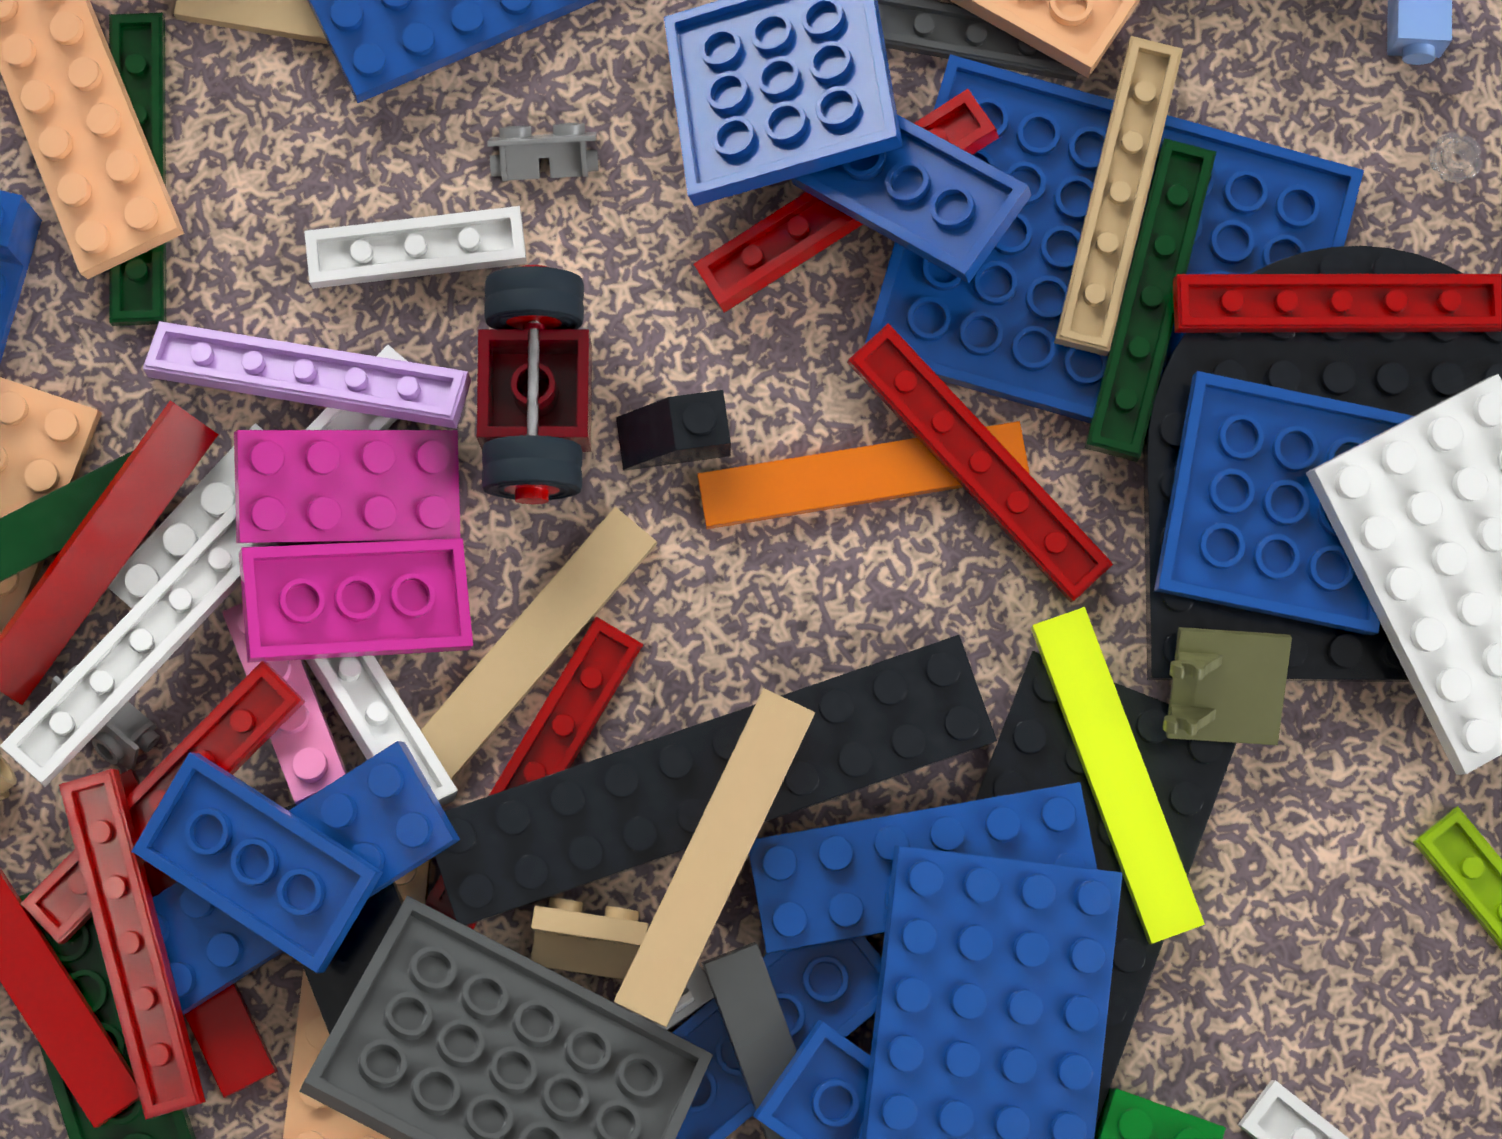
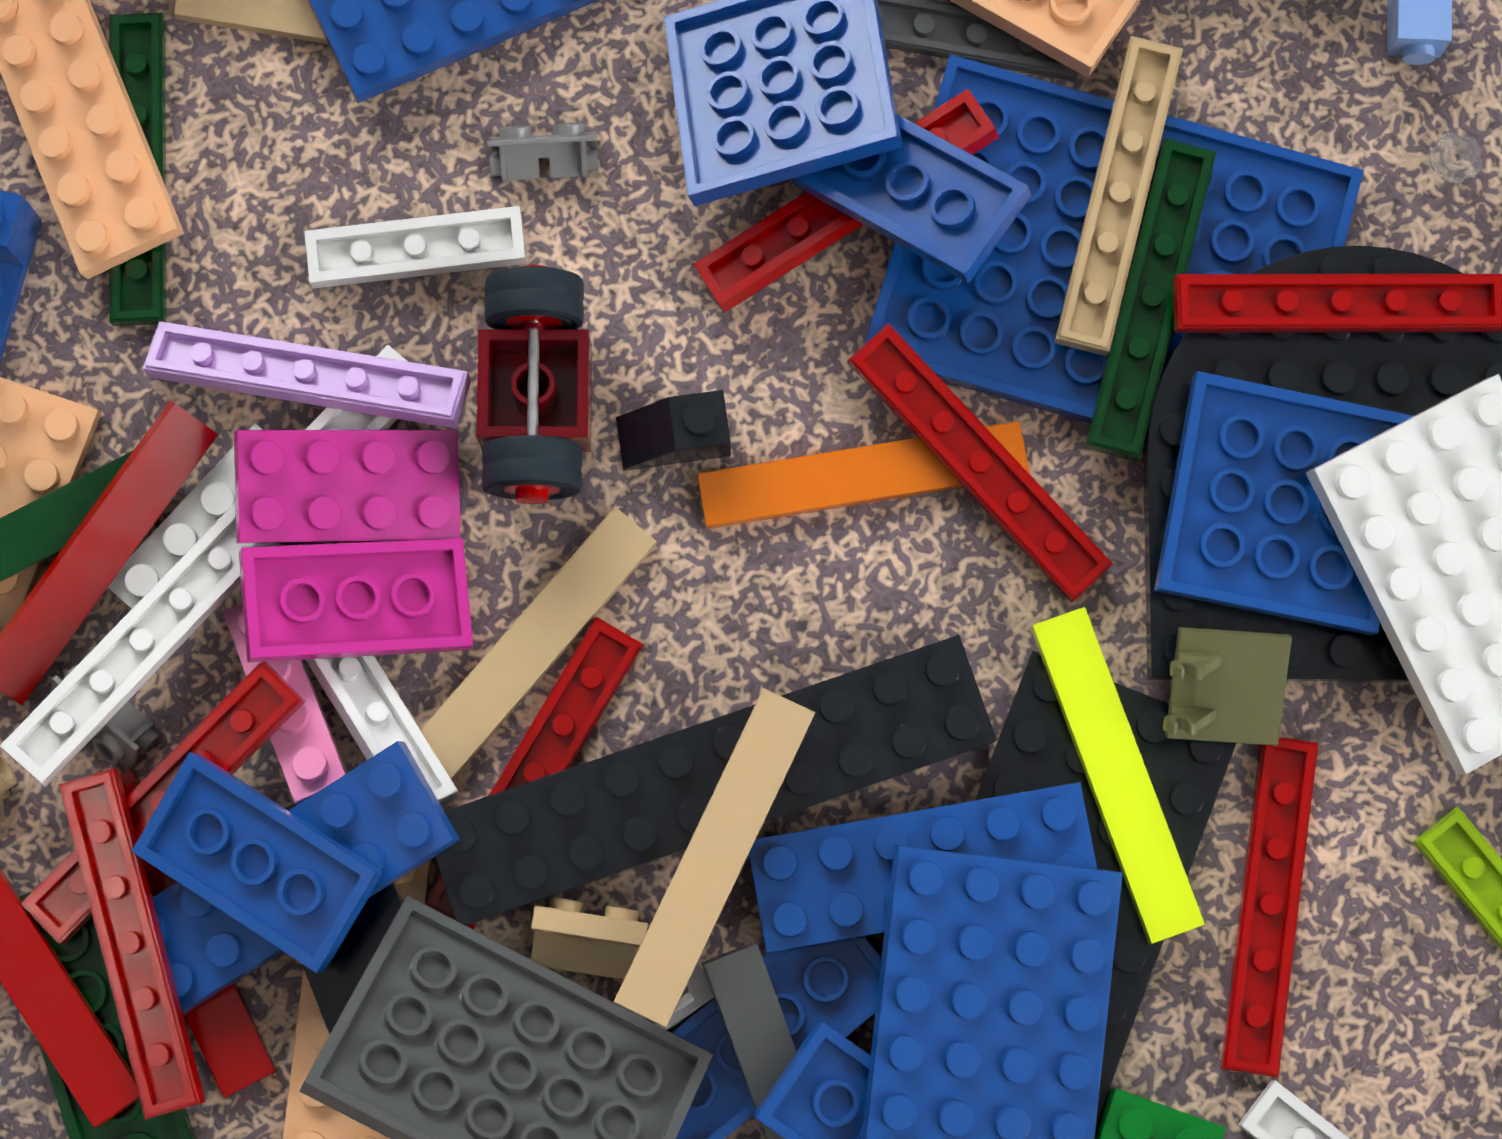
none -> red tile [1220,737,1319,1078]

